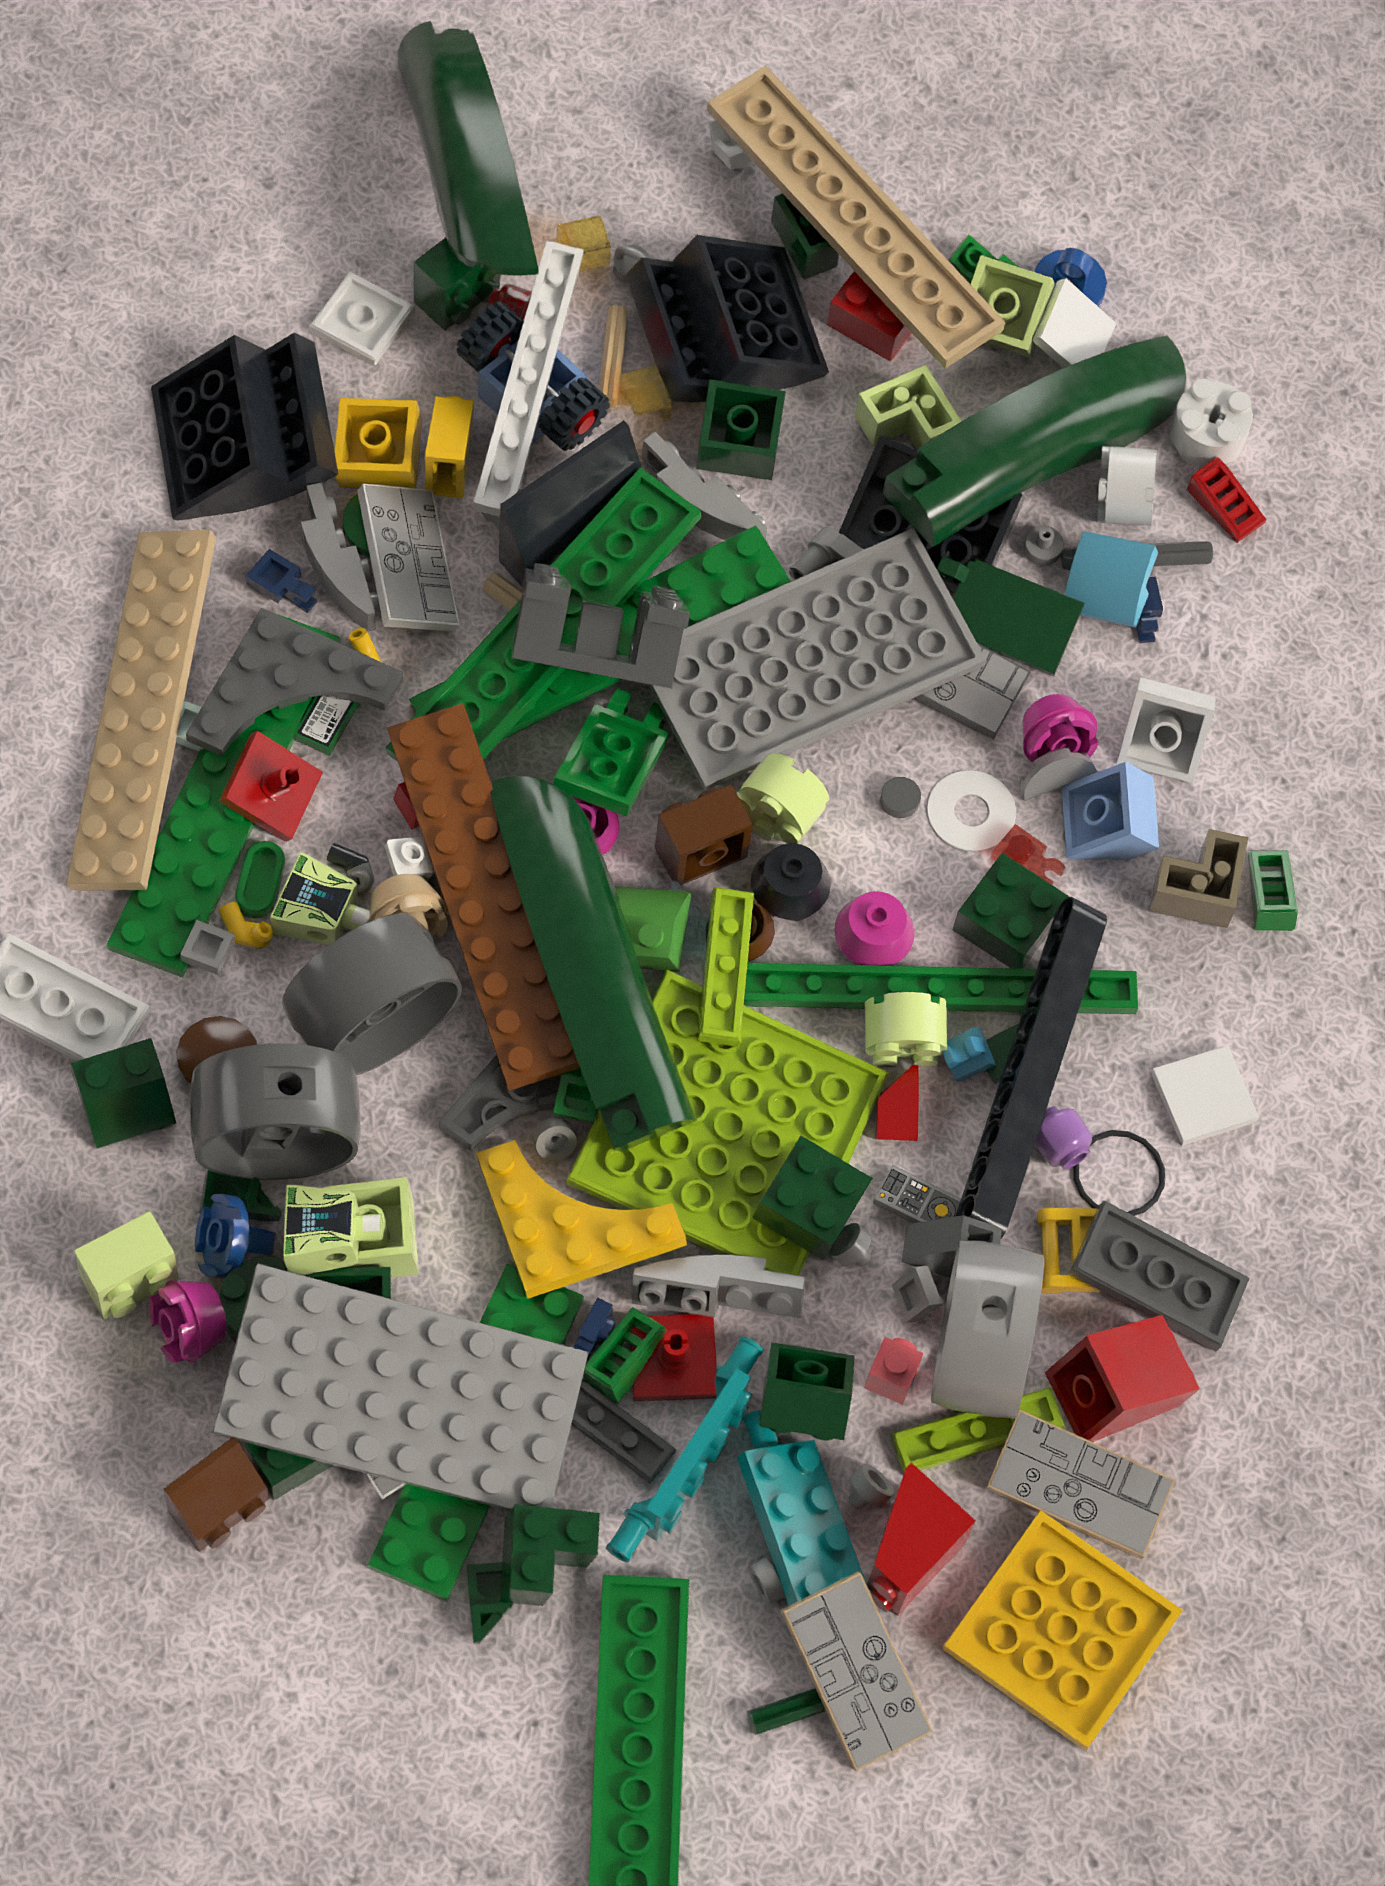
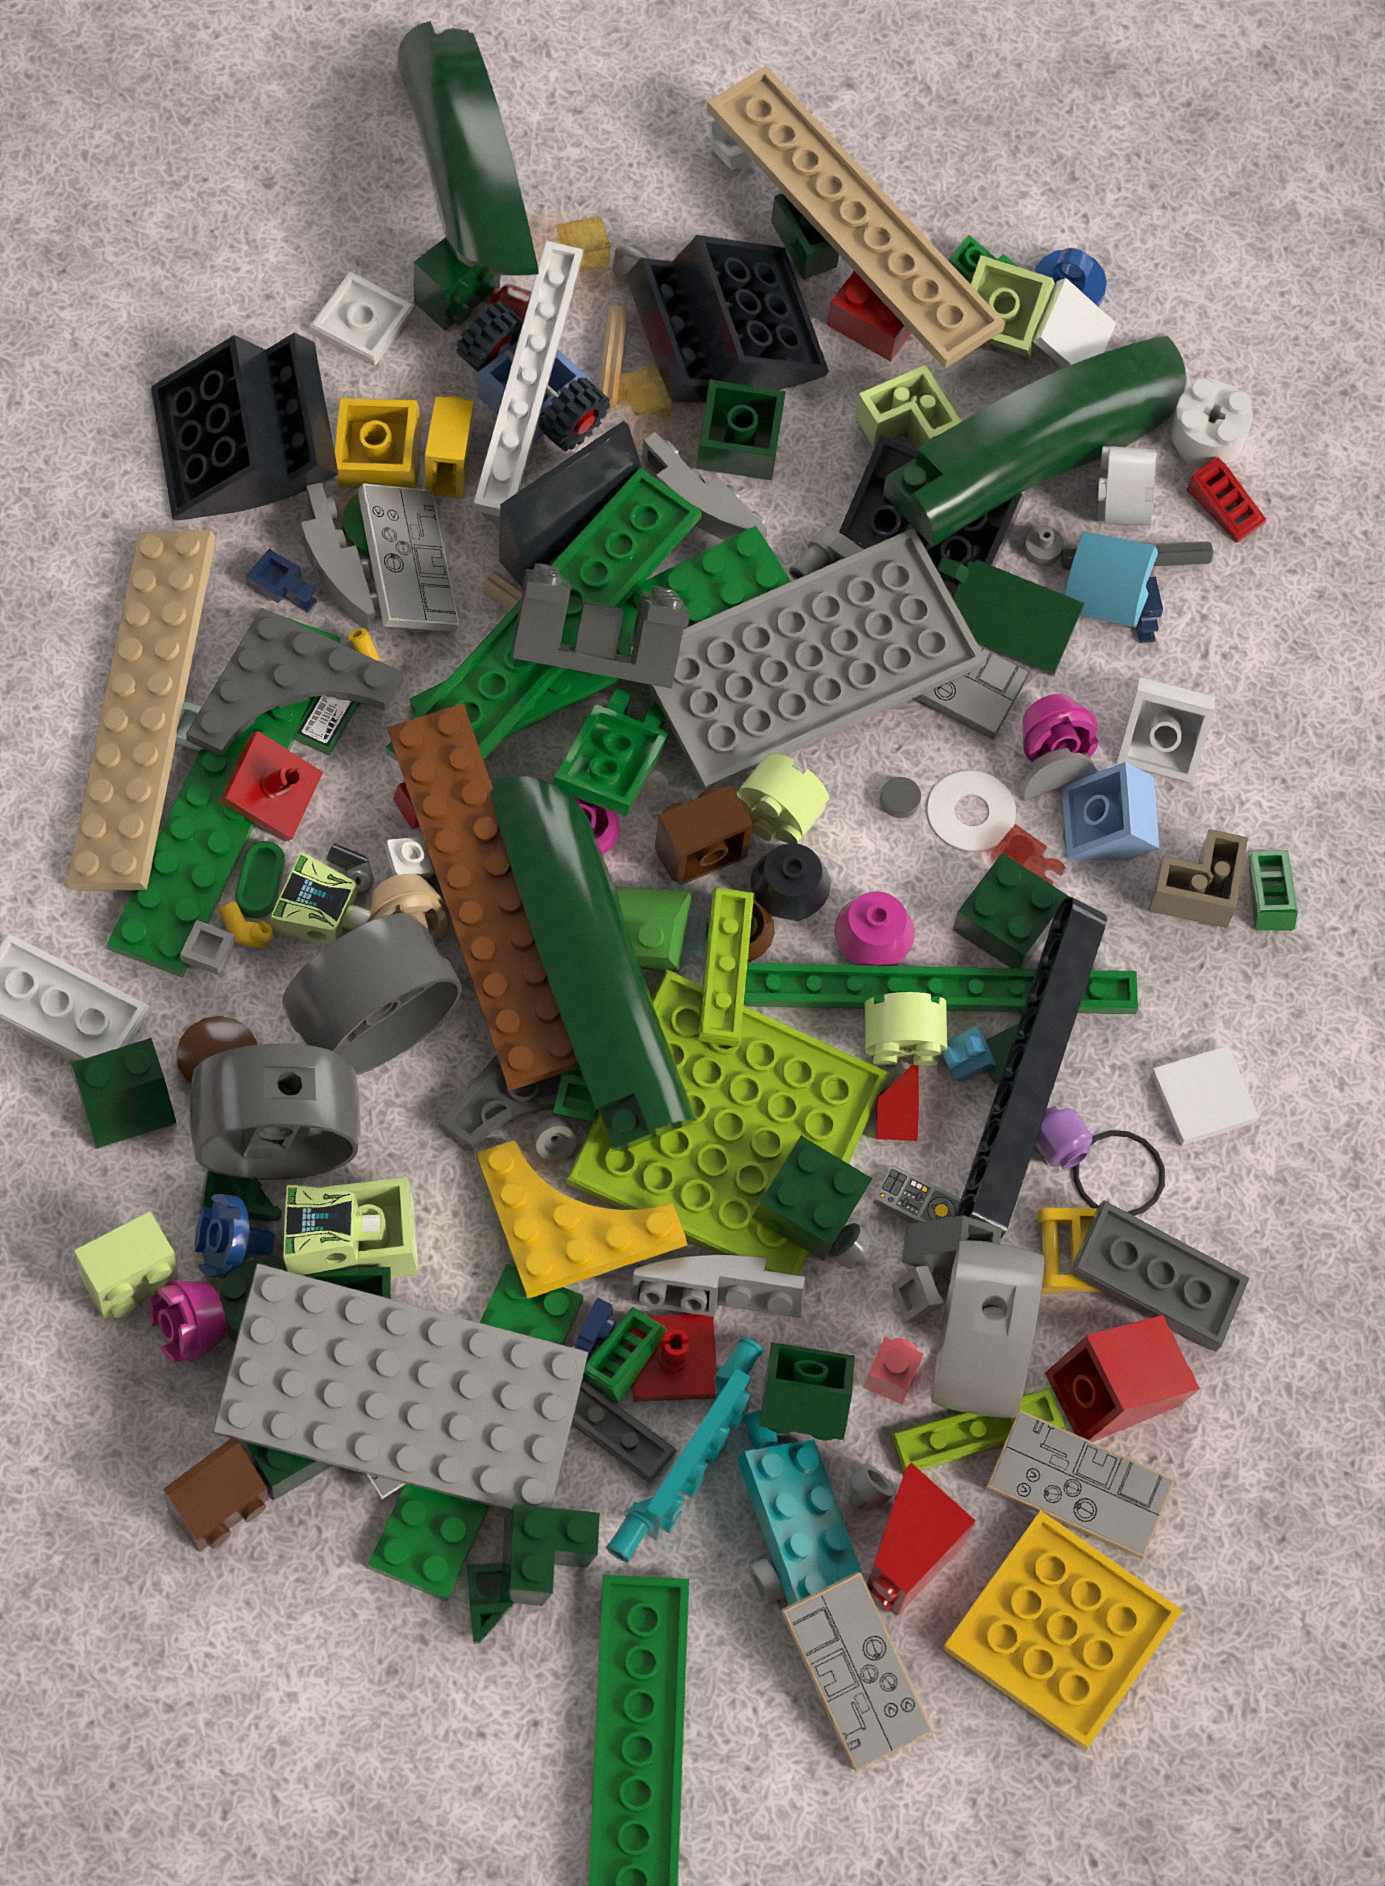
dark green axle [747,1688,826,1736] -> none

